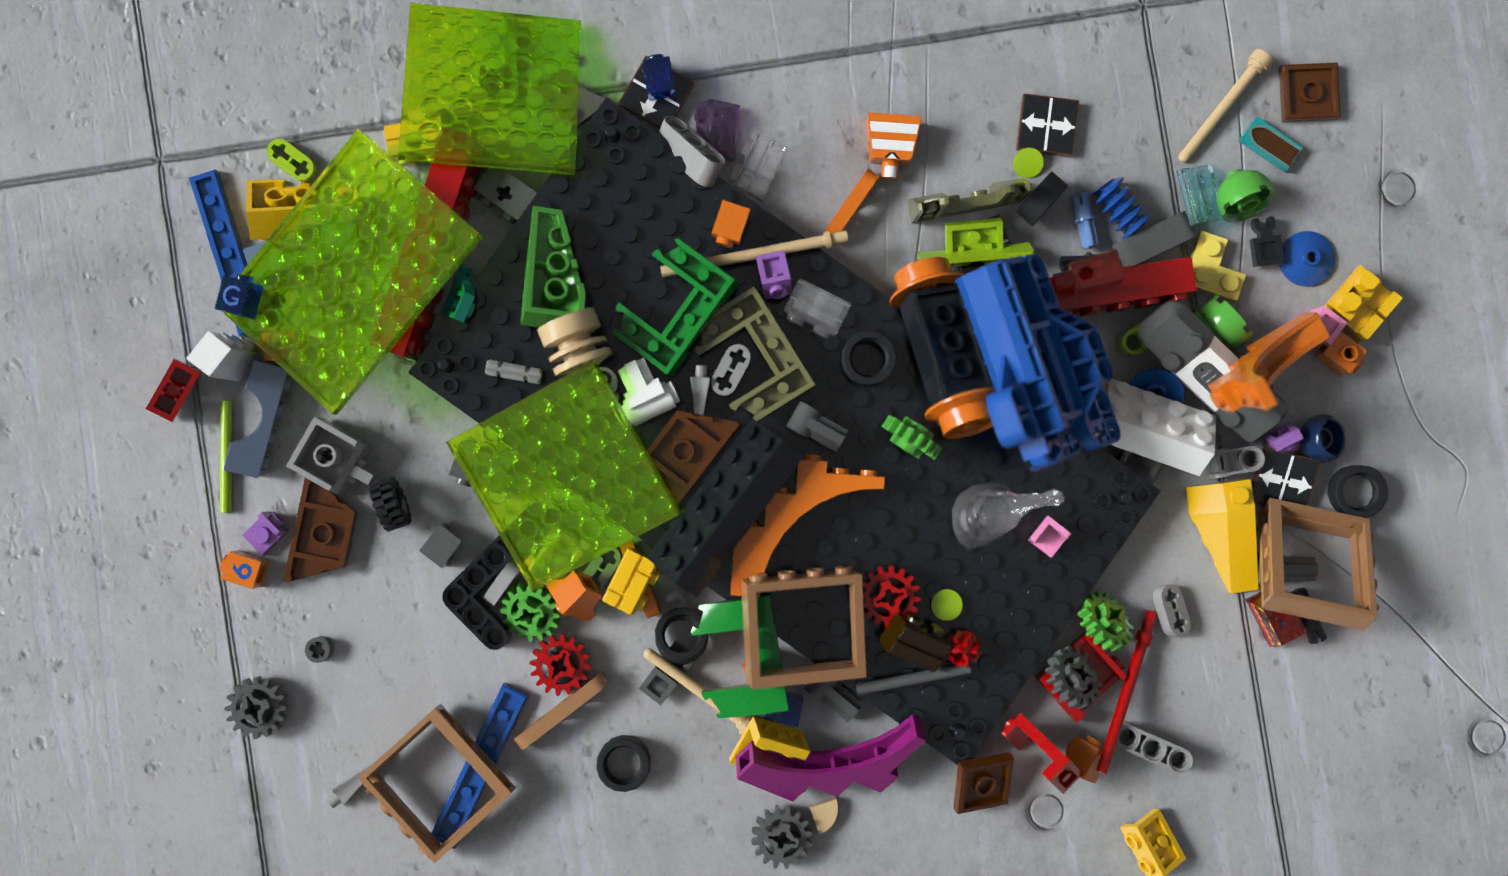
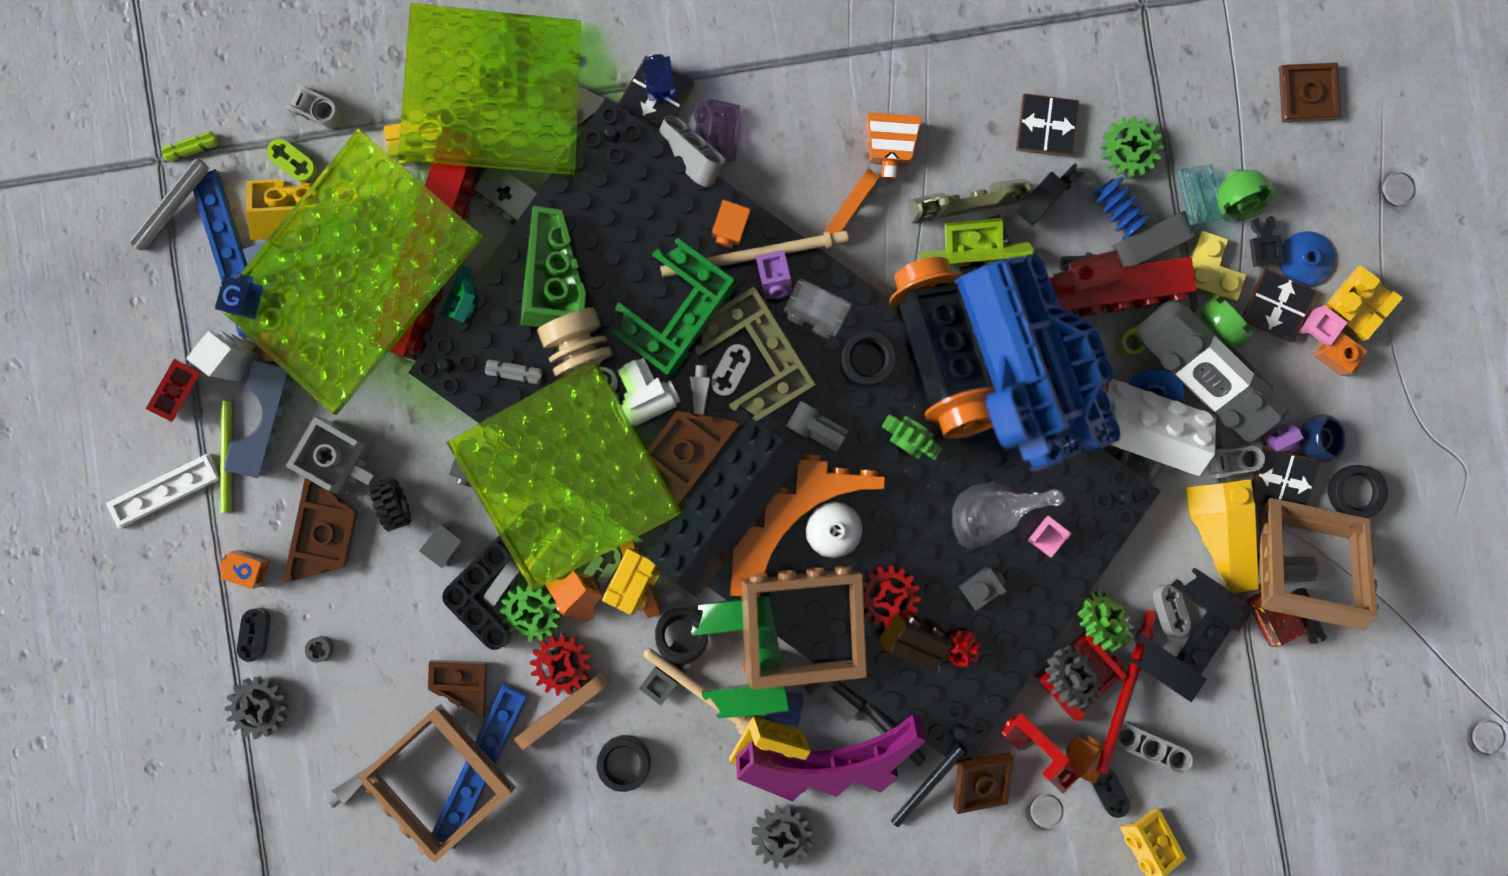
medium lavender bracket [242,511,289,555] -> none
clear brick [731,133,787,202] -> none
tan tile [810,797,838,835] -> none
dark grey bar [855,665,971,695] -> none
lime sticker [931,589,963,621] -> none
lime sticker [1013,148,1044,178] -> none
medium blue axle [1071,192,1099,249] -> none
tan piece [1178,49,1274,163] -> none
orange arch [1208,312,1330,412] -> none
tile [1239,116,1303,172] -> none
none -> white tile [106,454,220,528]
none -> light grey axle [130,159,209,251]
none -> lime axle [161,131,218,162]
none -> black beam [237,608,271,662]
none -> light grey piece [285,83,344,129]
none -> reddish brown wing [428,660,487,718]
none -> white cylinder [805,500,863,558]
none -> dark grey axle [859,701,926,768]
none -> black bar [891,743,967,827]
none -> dark grey bracket [958,567,1007,611]
none -> black bush [1060,163,1085,190]
none -> black beam [1090,768,1130,818]
none -> bright green gear [1100,115,1164,178]
none -> black wedge [1132,568,1254,703]
none -> black tile [1242,268,1316,342]

